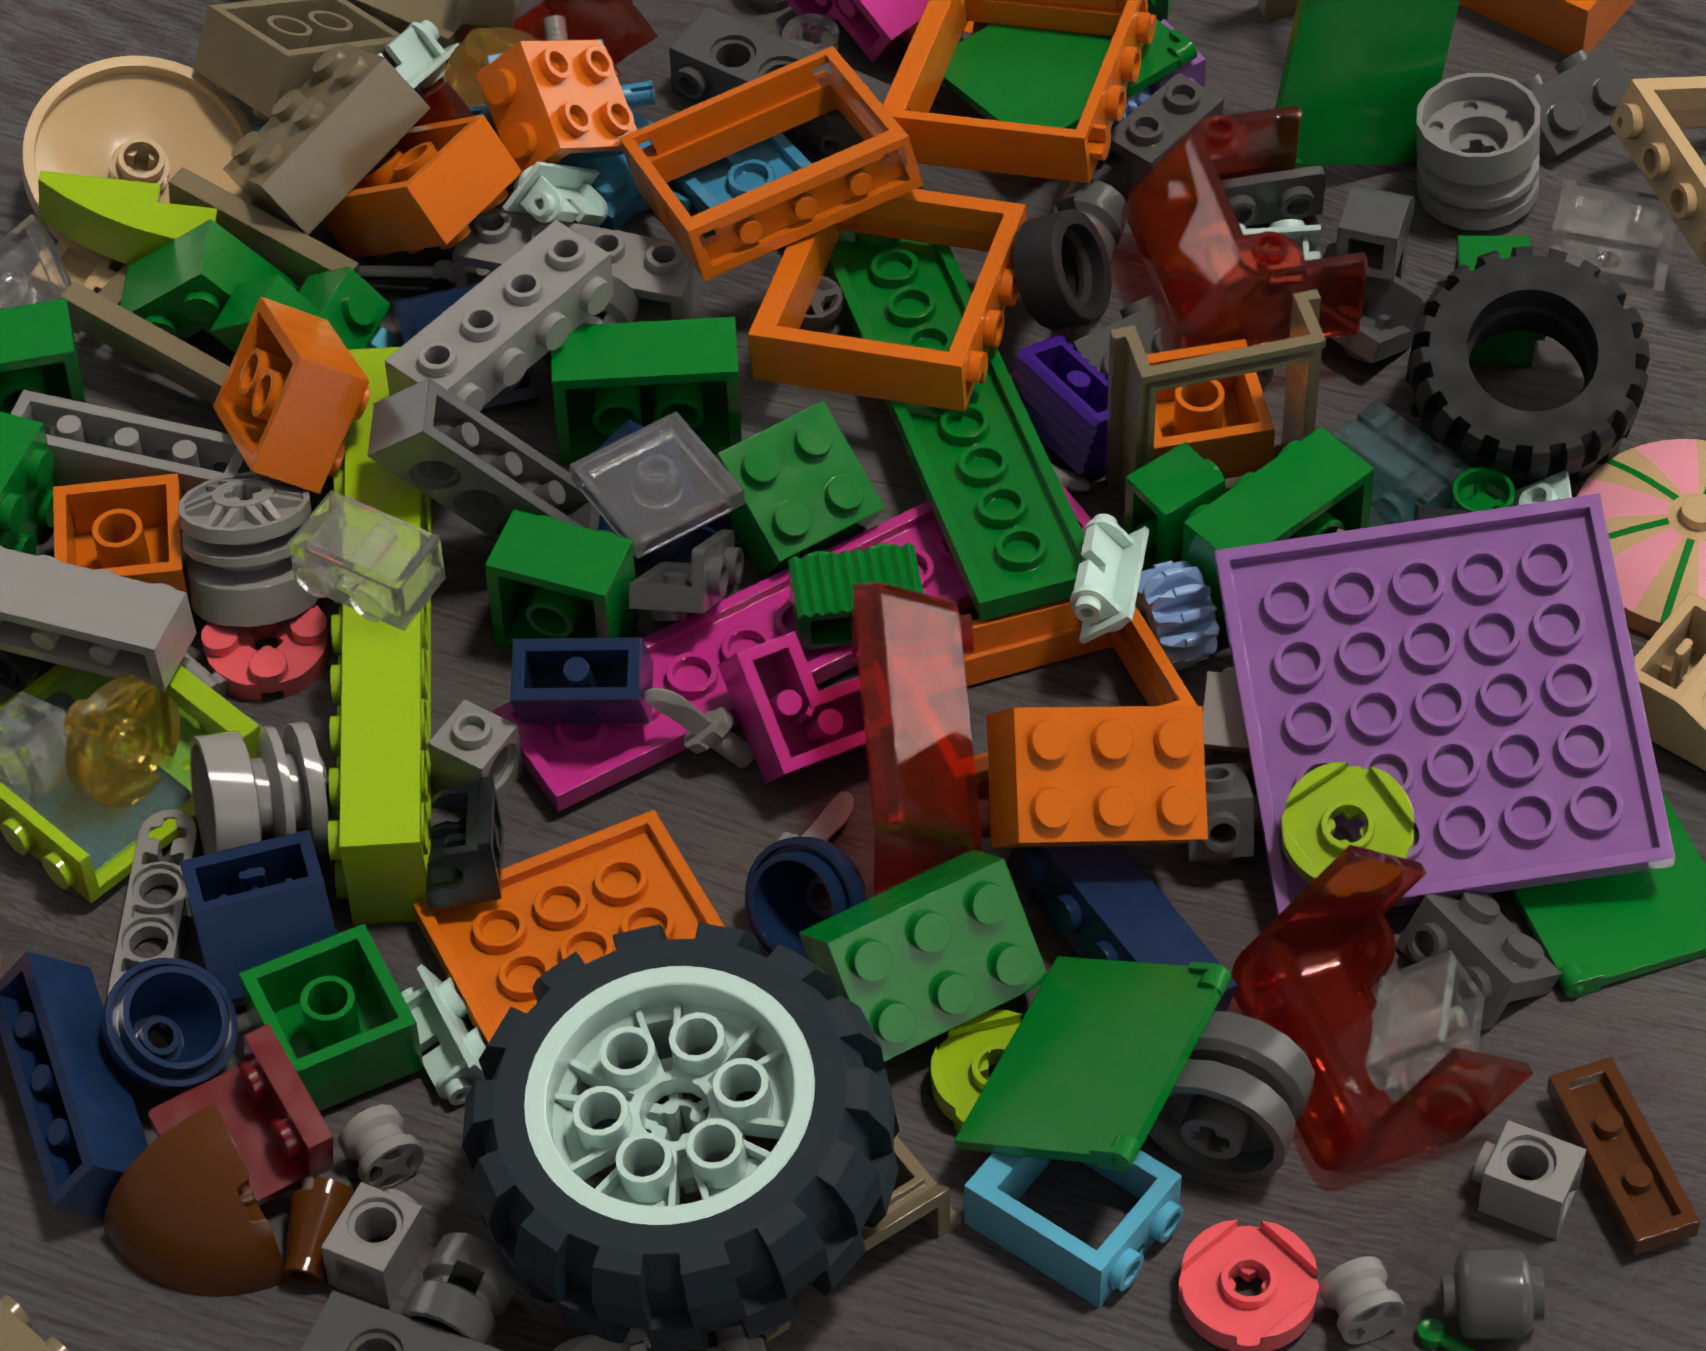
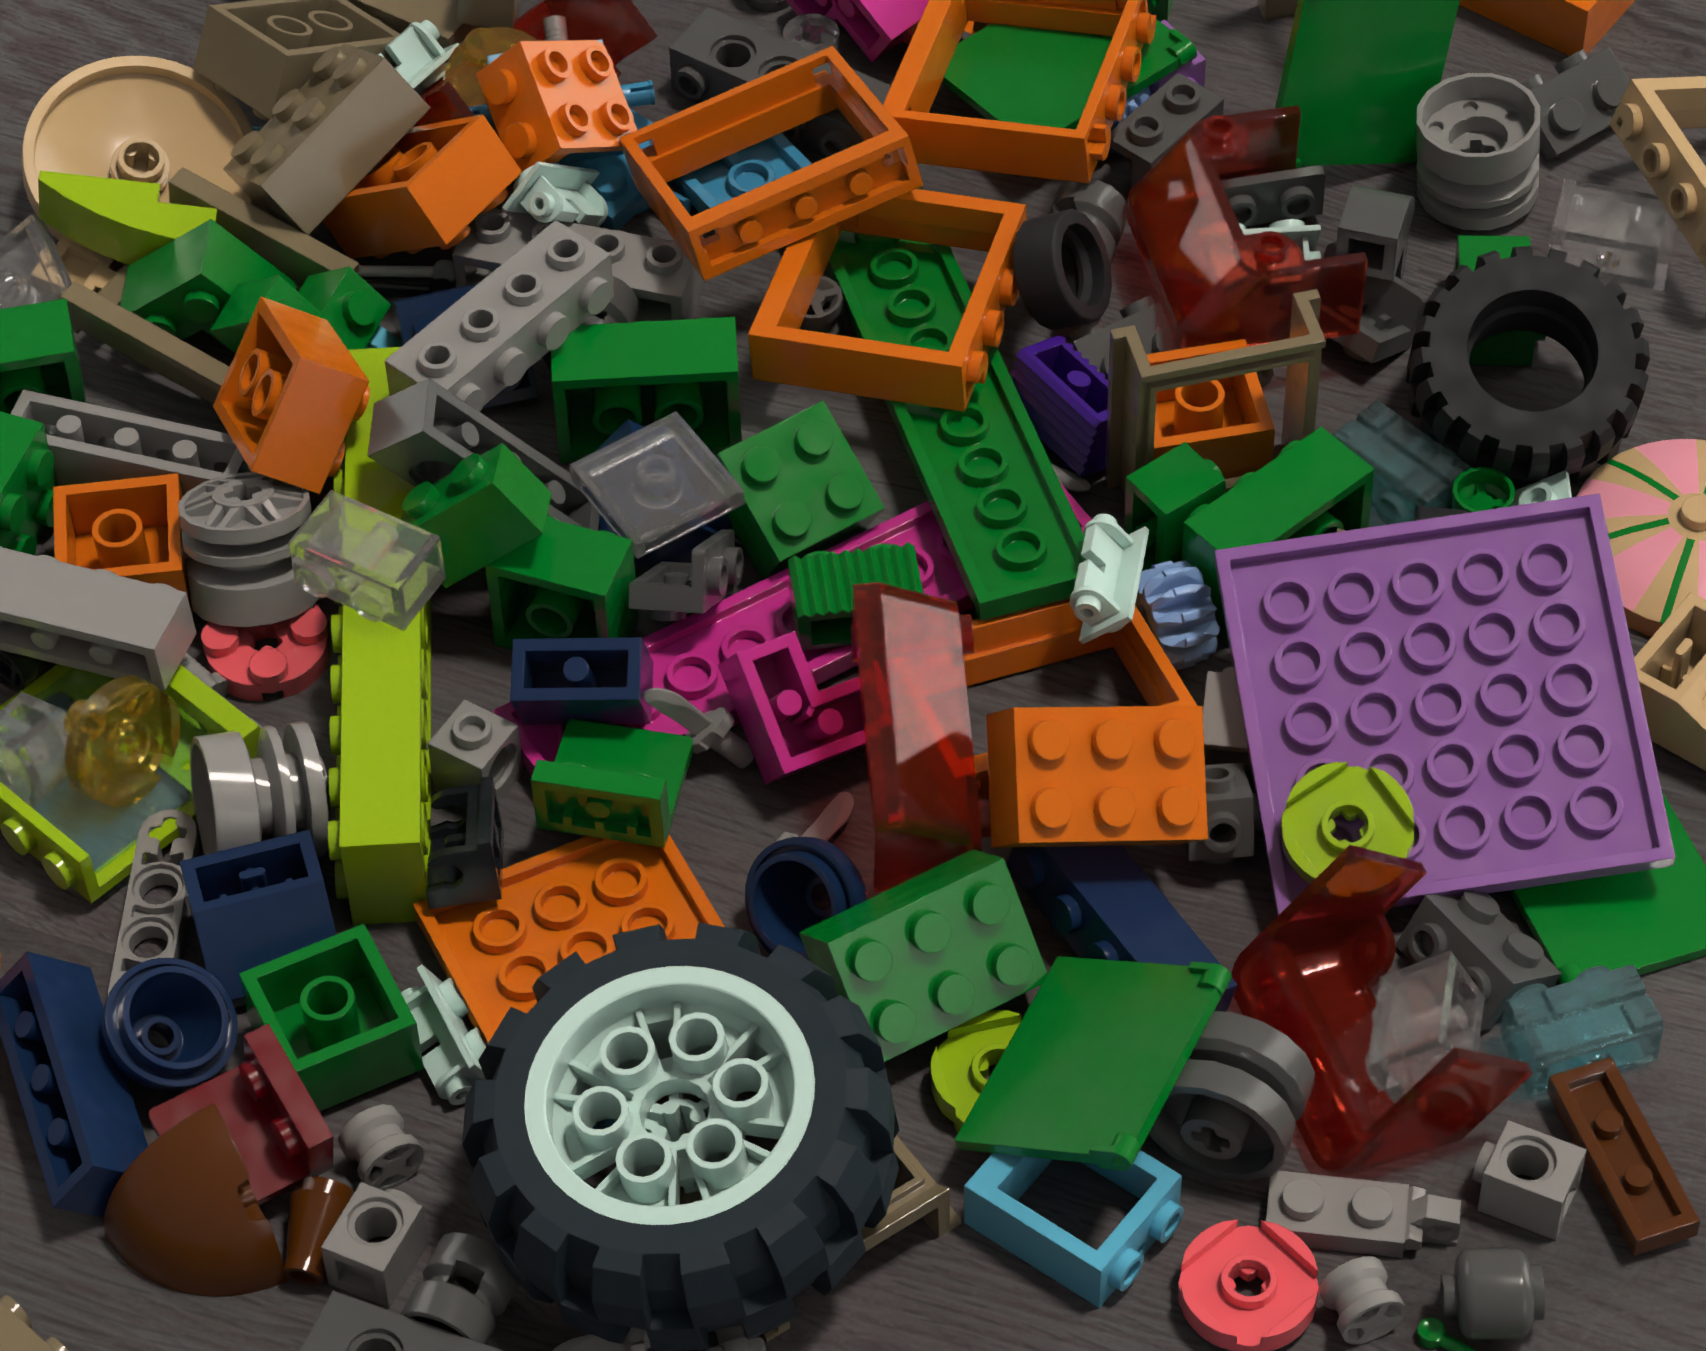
none -> green brick [396,443,552,588]
none -> green bracket [531,719,694,848]
none -> light grey hinge [1266,1170,1461,1258]
none -> clear light blue brick [1501,964,1664,1095]

